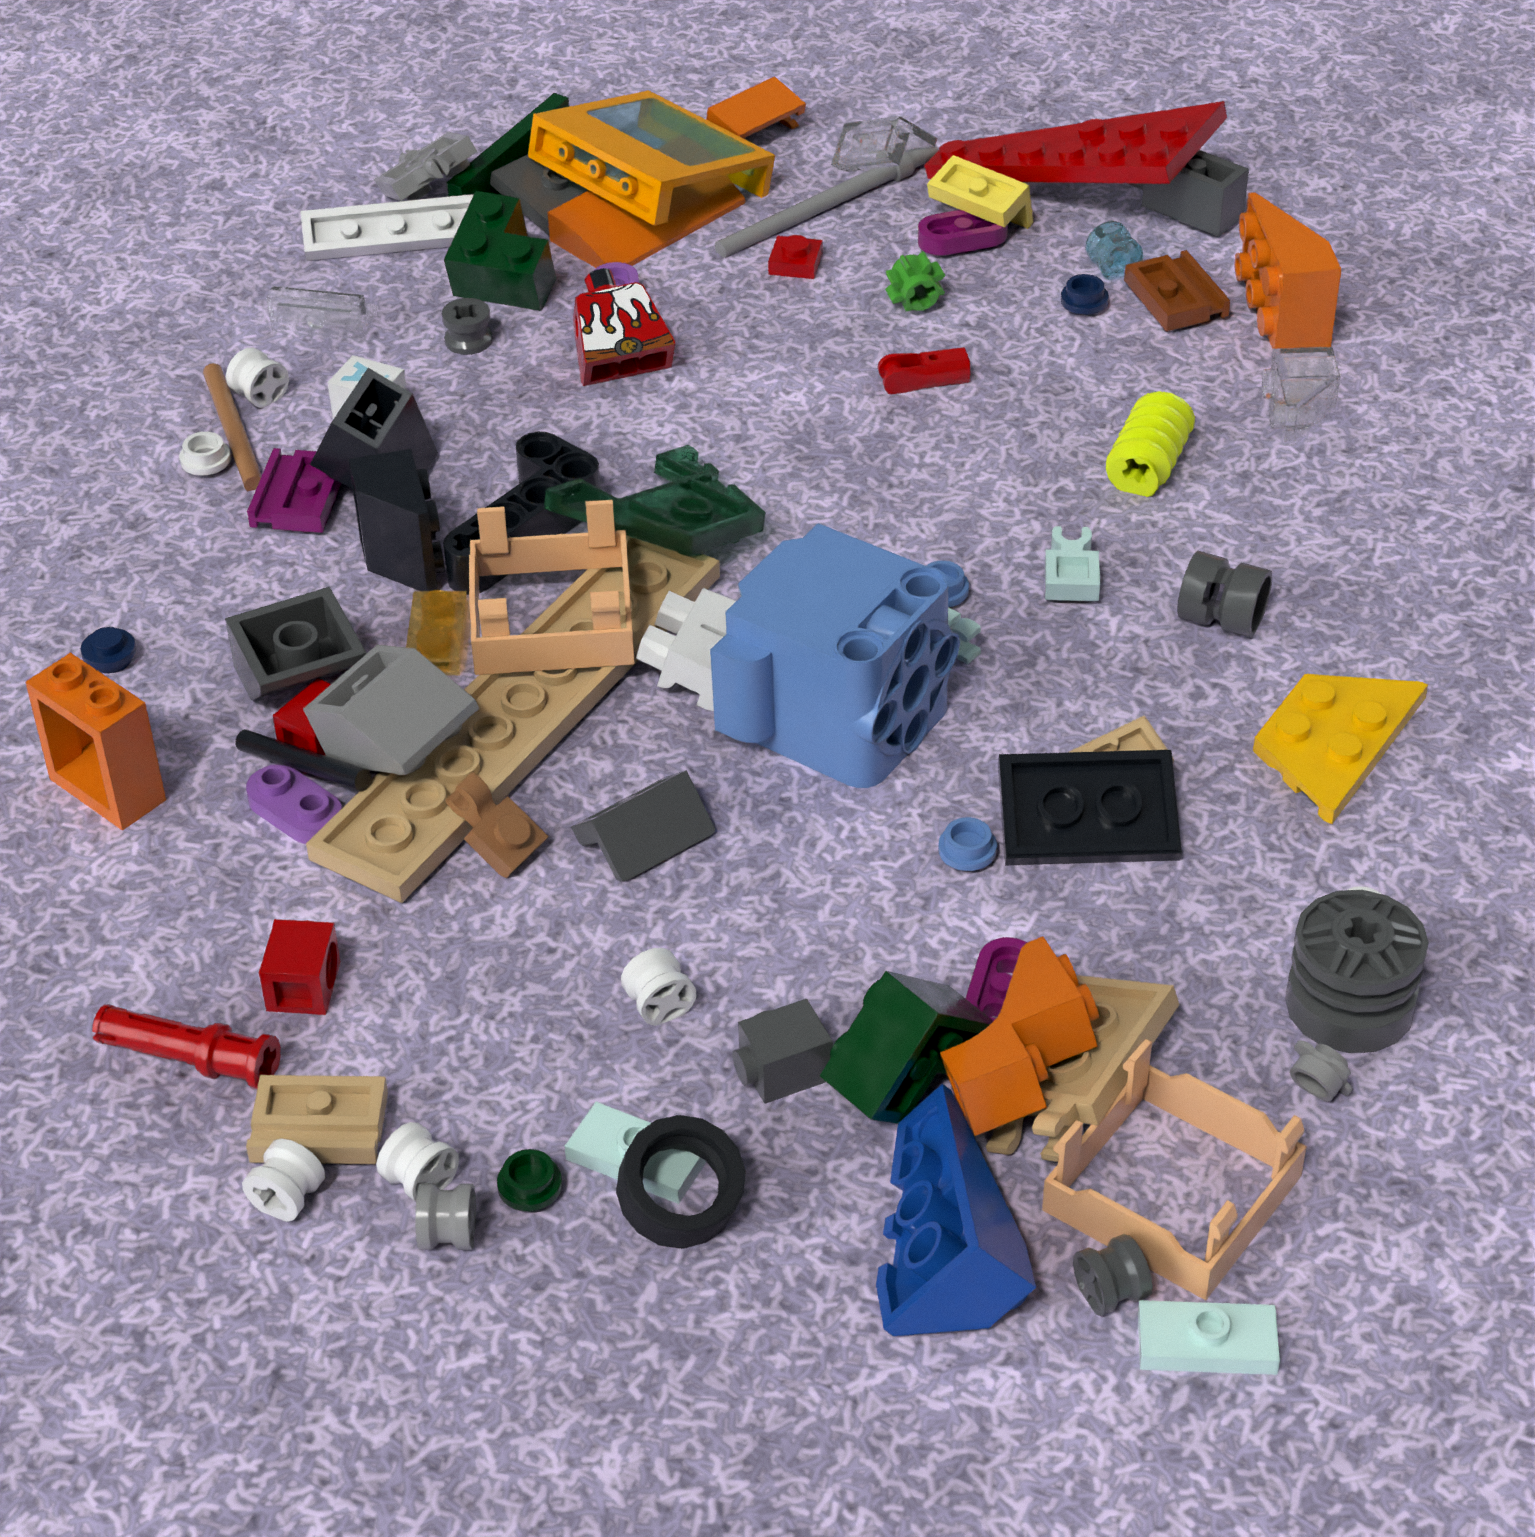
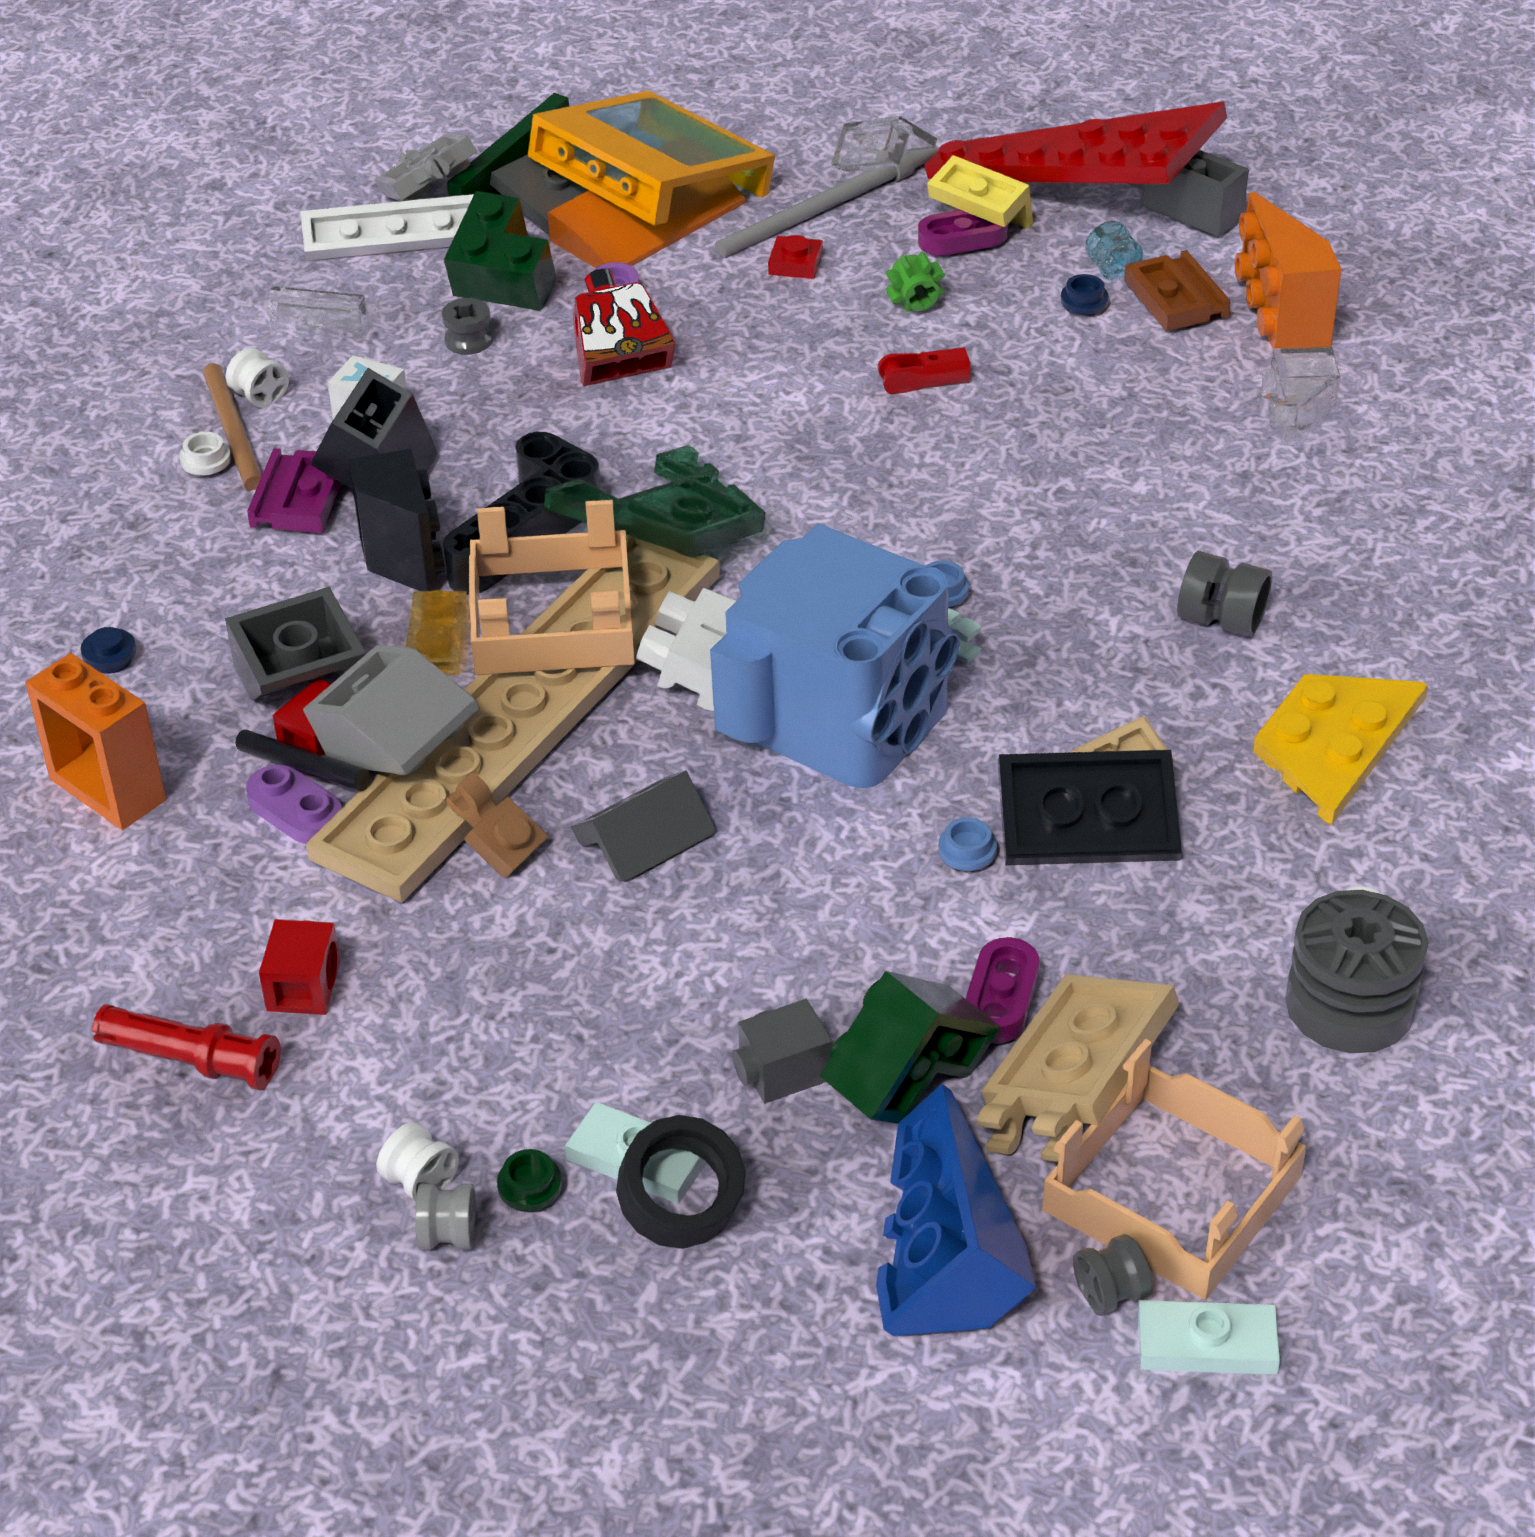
white wheel [242,1139,325,1222] -> none
tan plate [246,1075,388,1164] -> none
white wheel [621,948,697,1026] -> none
orange hinge [706,76,806,139] -> none
orange arch [940,936,1099,1136] -> none
light aqua plate [1045,526,1100,601] -> none
neon yellow piece [1105,391,1195,497] -> none
light grey plate [1290,1040,1353,1102] -> none

